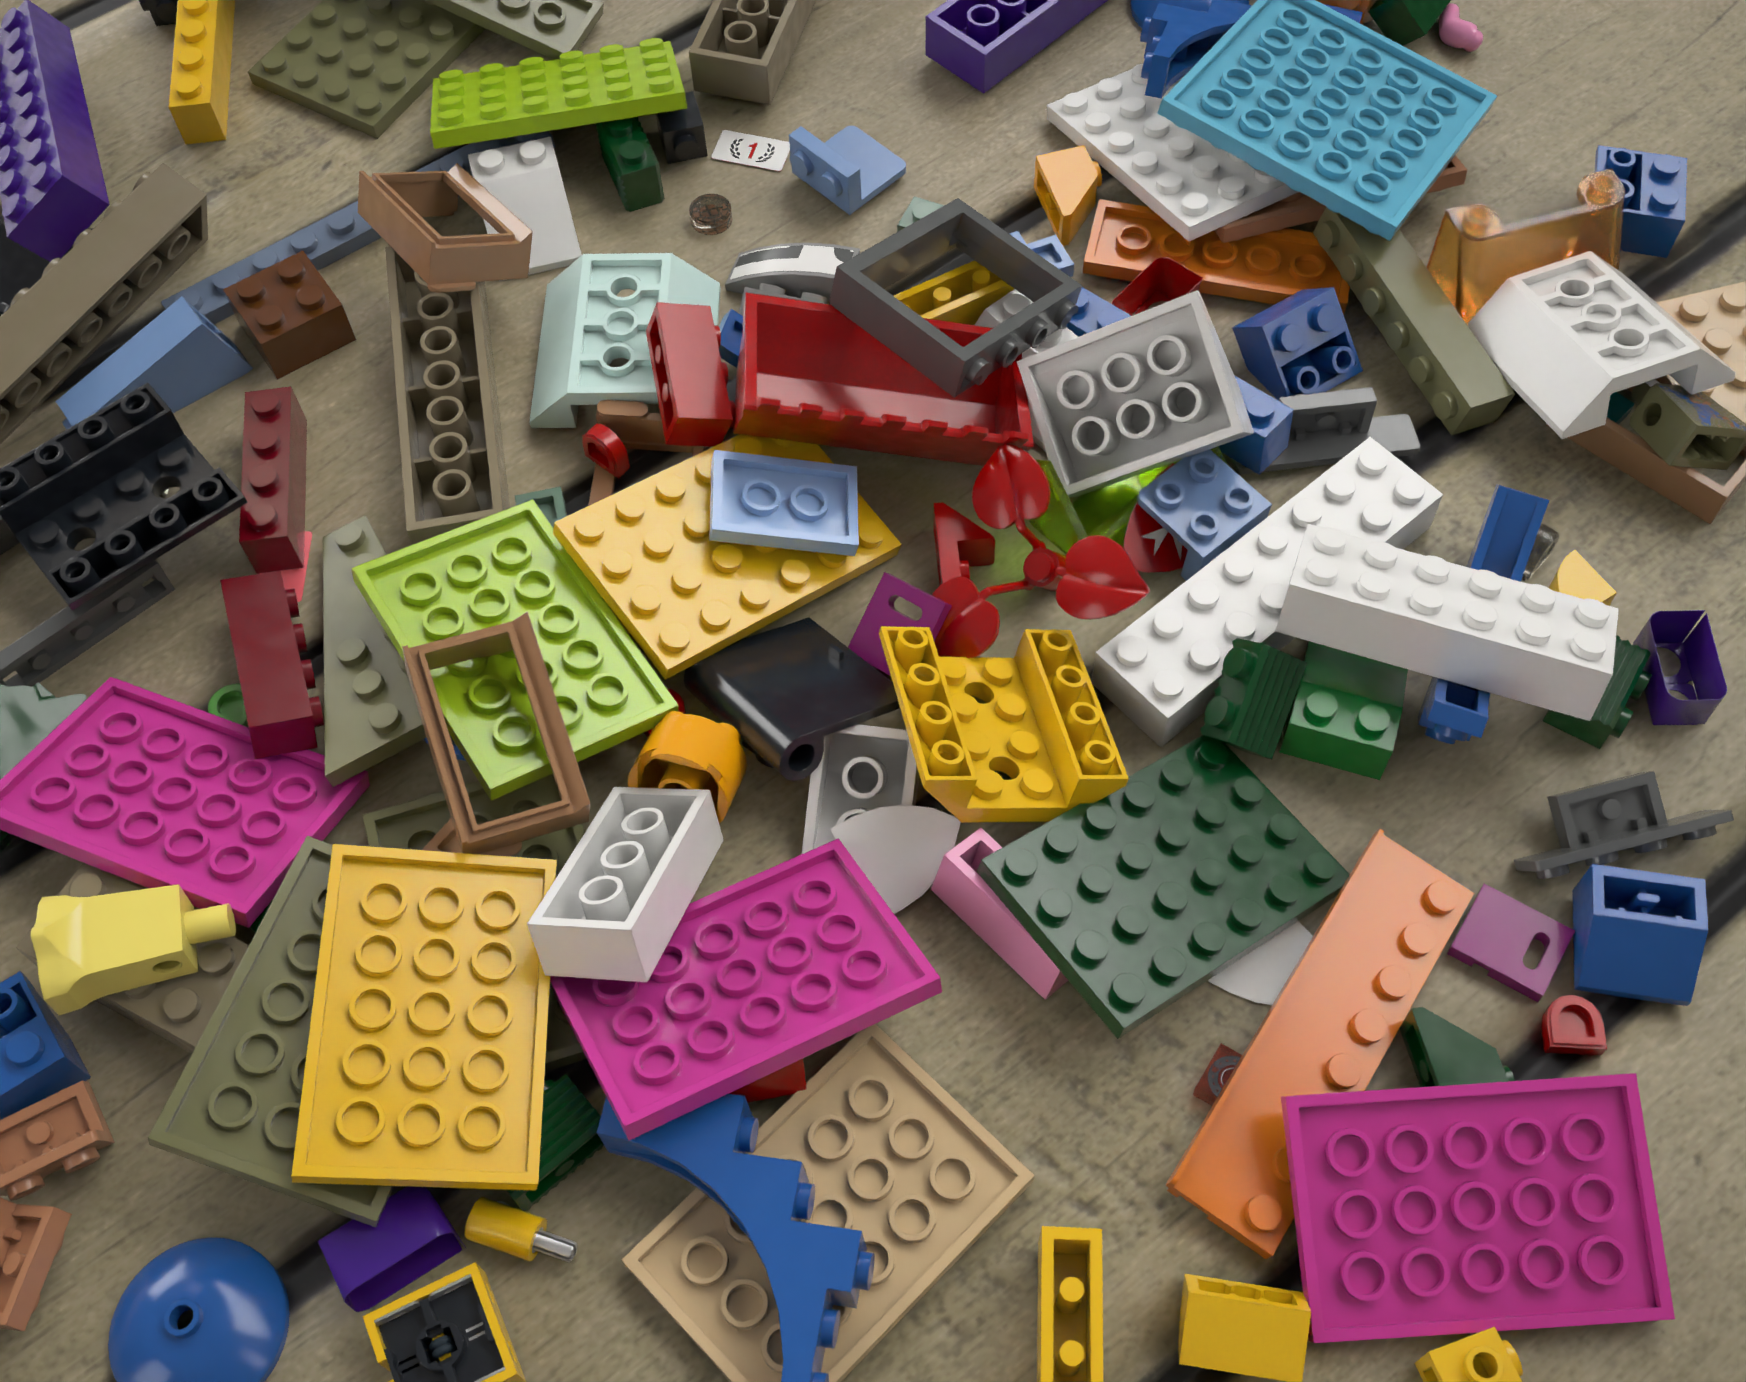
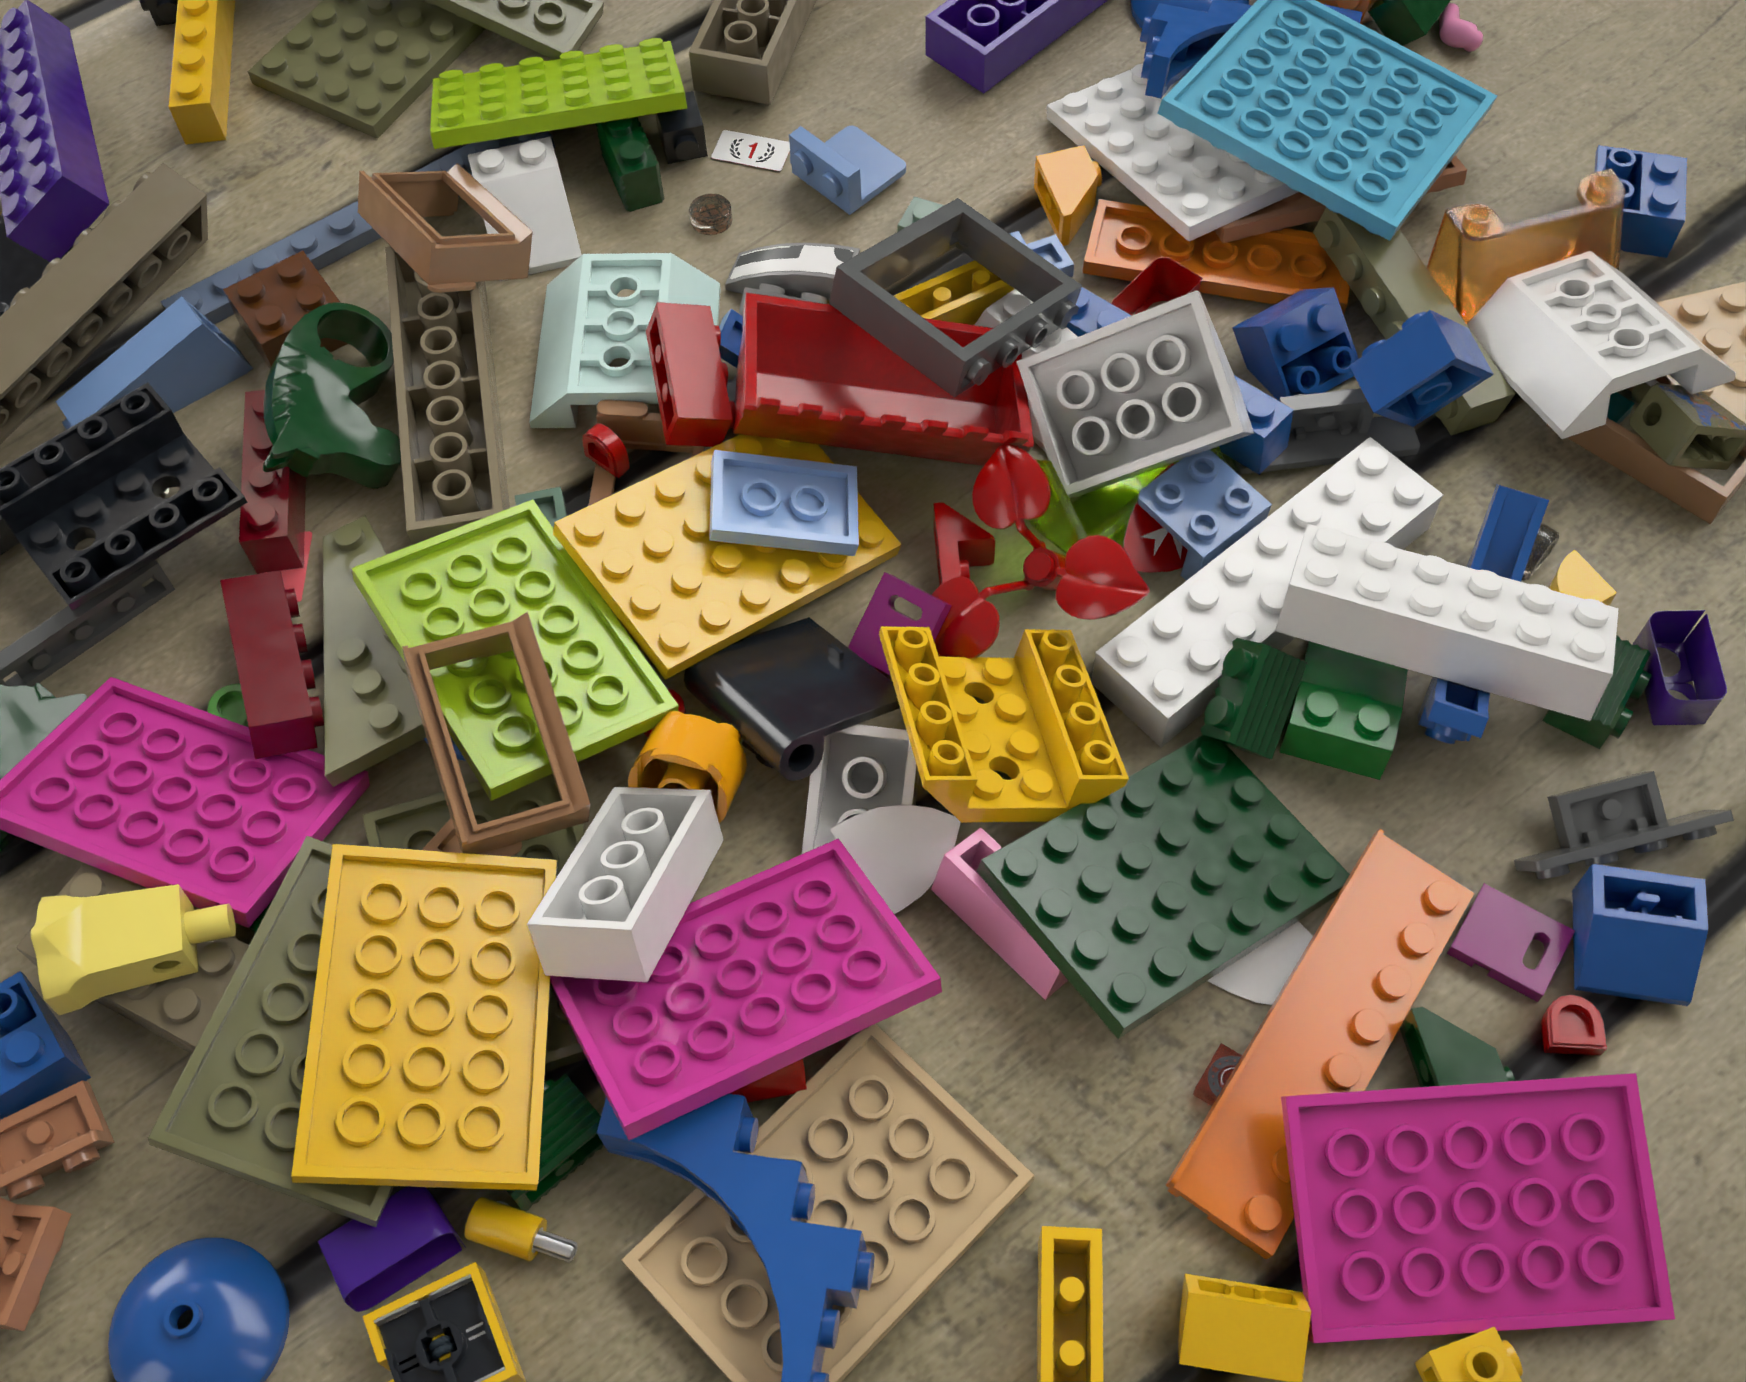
none -> dark green animal [263,302,401,489]
none -> blue brick [1349,310,1494,427]

